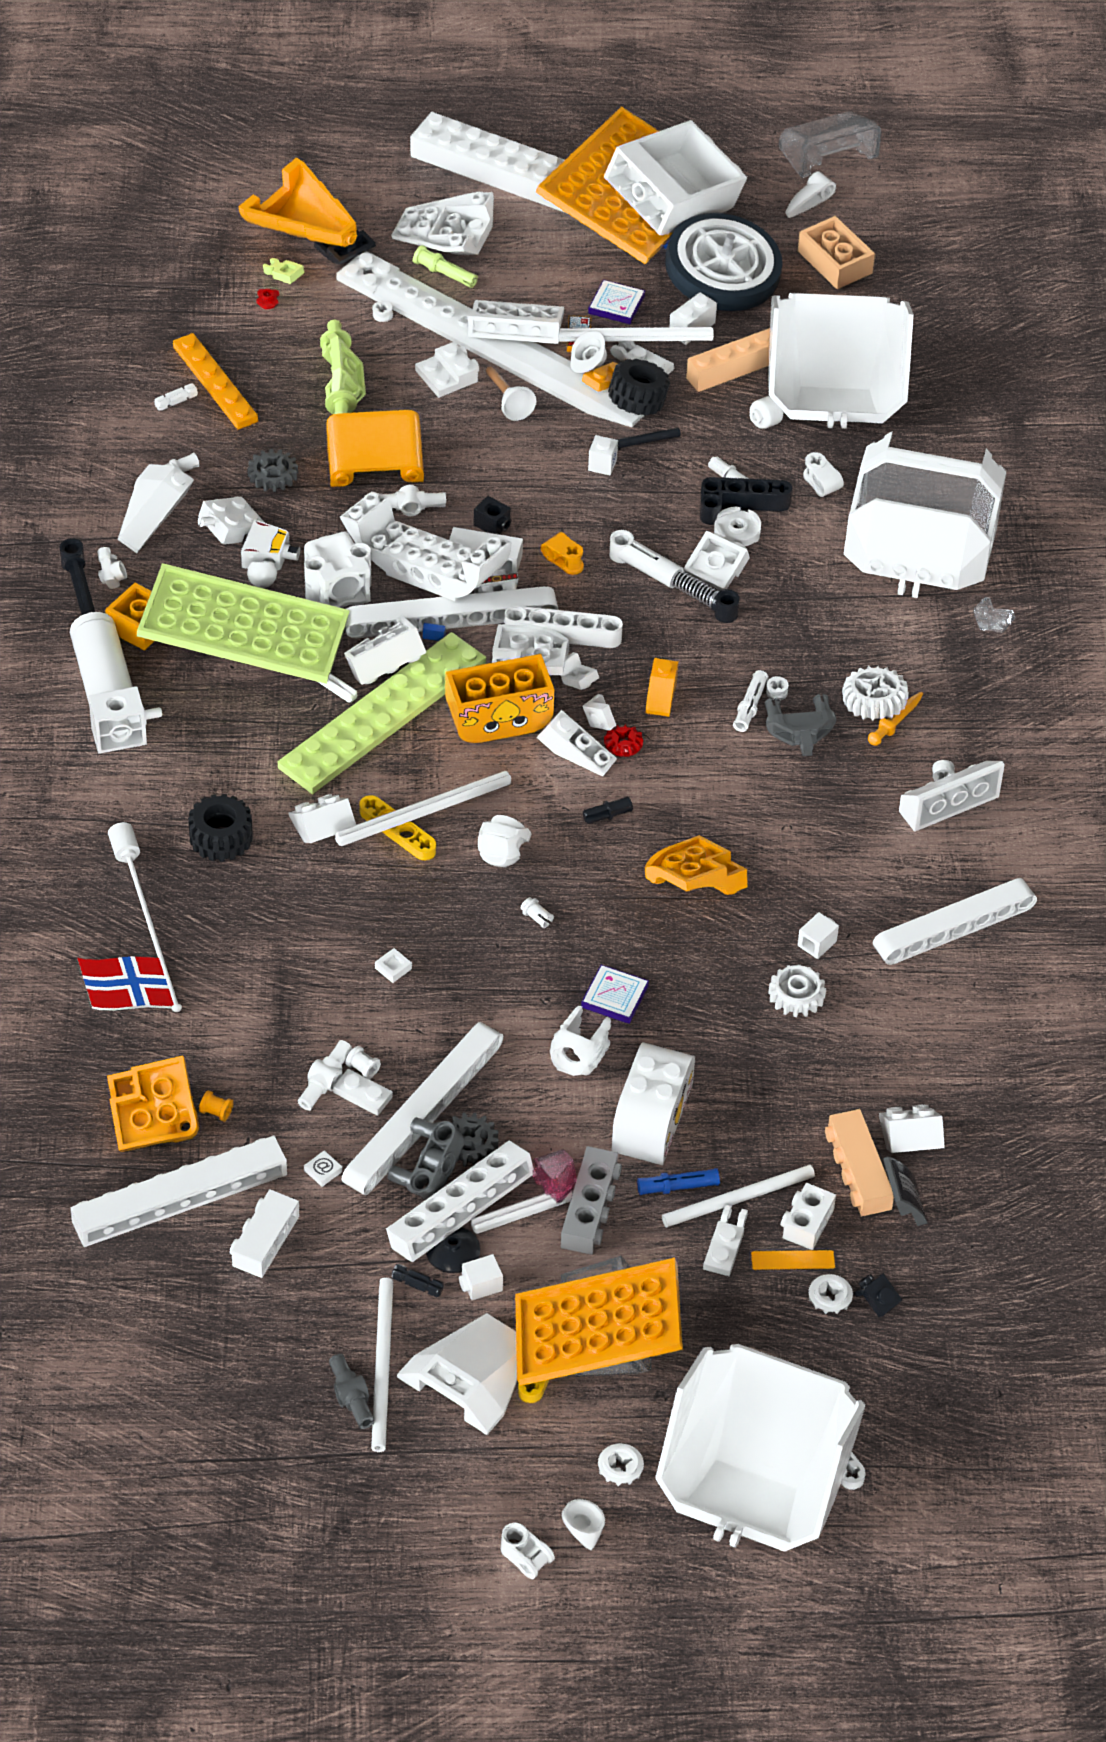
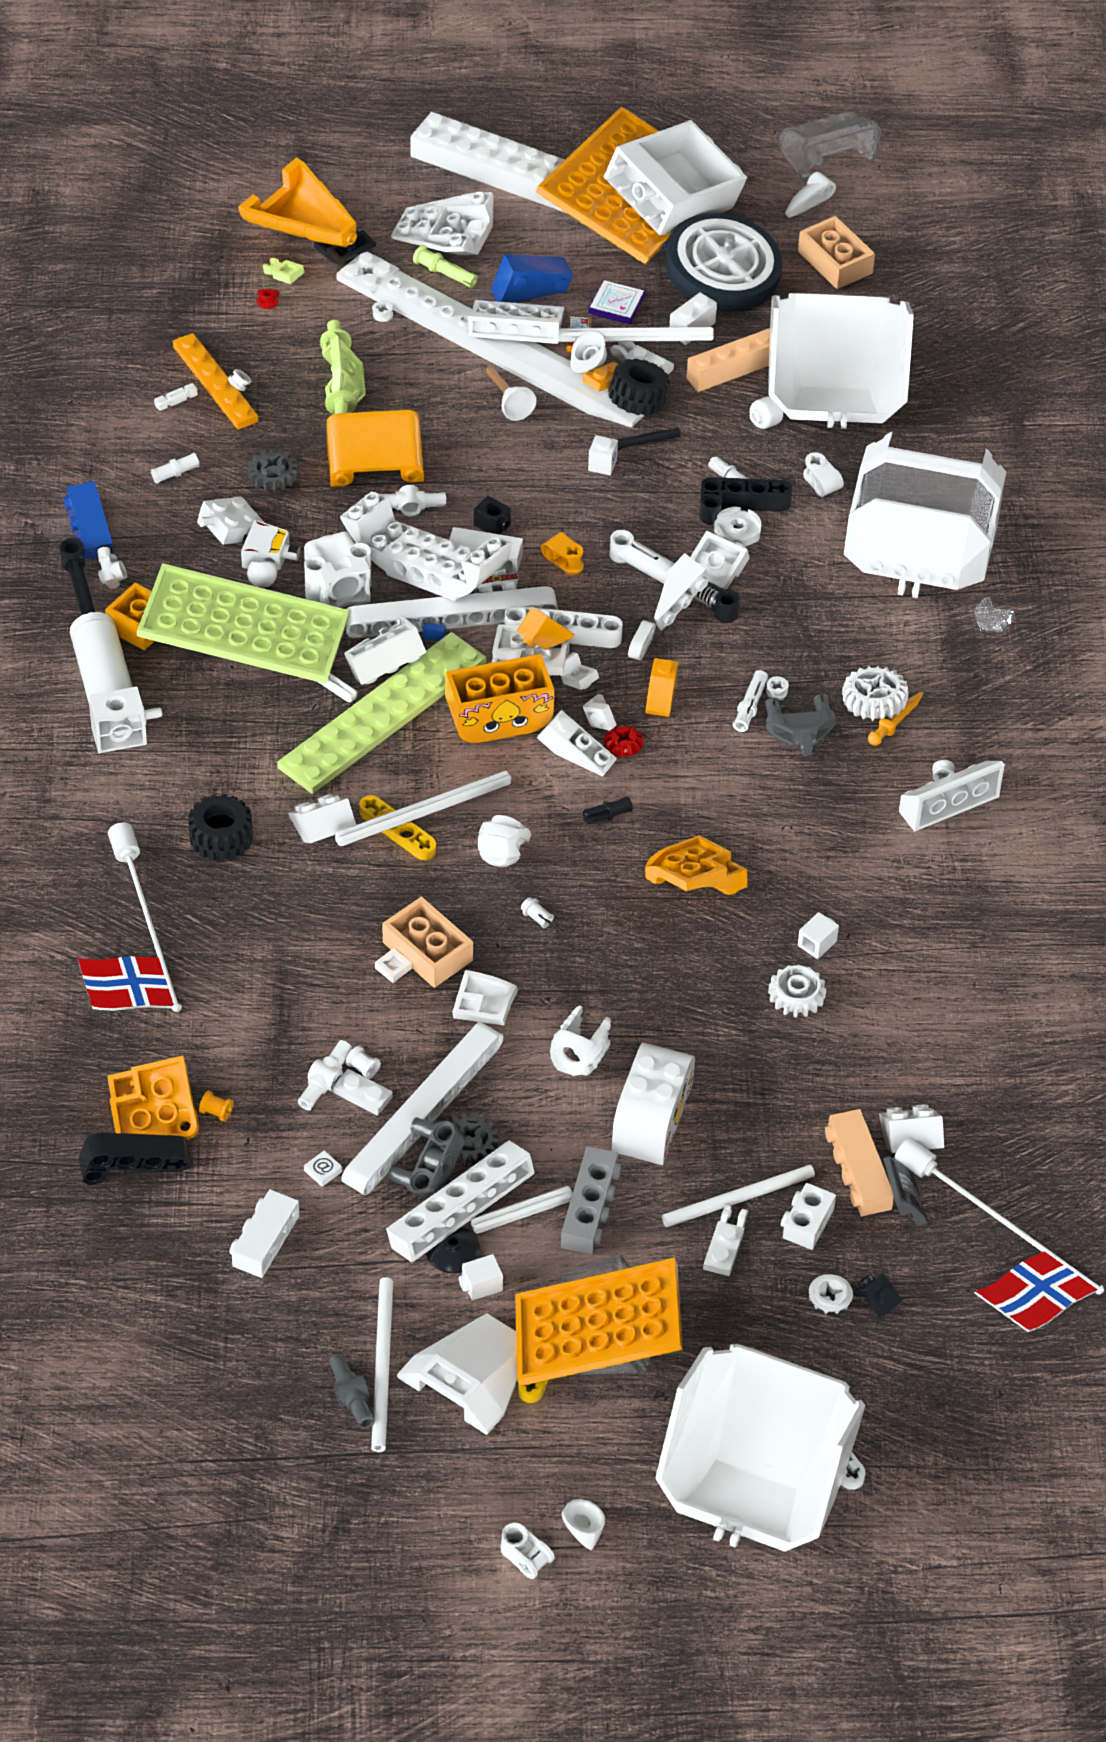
white brick [71,1135,287,1247] -> none
white wedge [118,464,194,553] -> none
black axle [392,1264,444,1297] -> none
white plate [415,341,479,398] -> none
clear pink slope [532,1149,577,1203] -> none
white tile [581,964,649,1024] -> none
white gear [598,1443,644,1486] -> none
blue pin [637,1168,720,1195] -> none
light orange sticker [751,1250,835,1270] -> none
white beam [873,878,1037,965] -> none
none -> blue wedge [63,481,113,560]
none -> black beam [79,1133,192,1185]
none -> white bush [228,369,251,391]
none -> light nougat brick [383,897,473,988]
none -> white plate [452,970,518,1026]
none -> blue wedge [491,254,573,303]
none -> light orange slope [517,606,575,650]
none -> white beam [628,620,656,661]
none -> white slope [654,553,709,631]
none -> flag [894,1137,1104,1332]

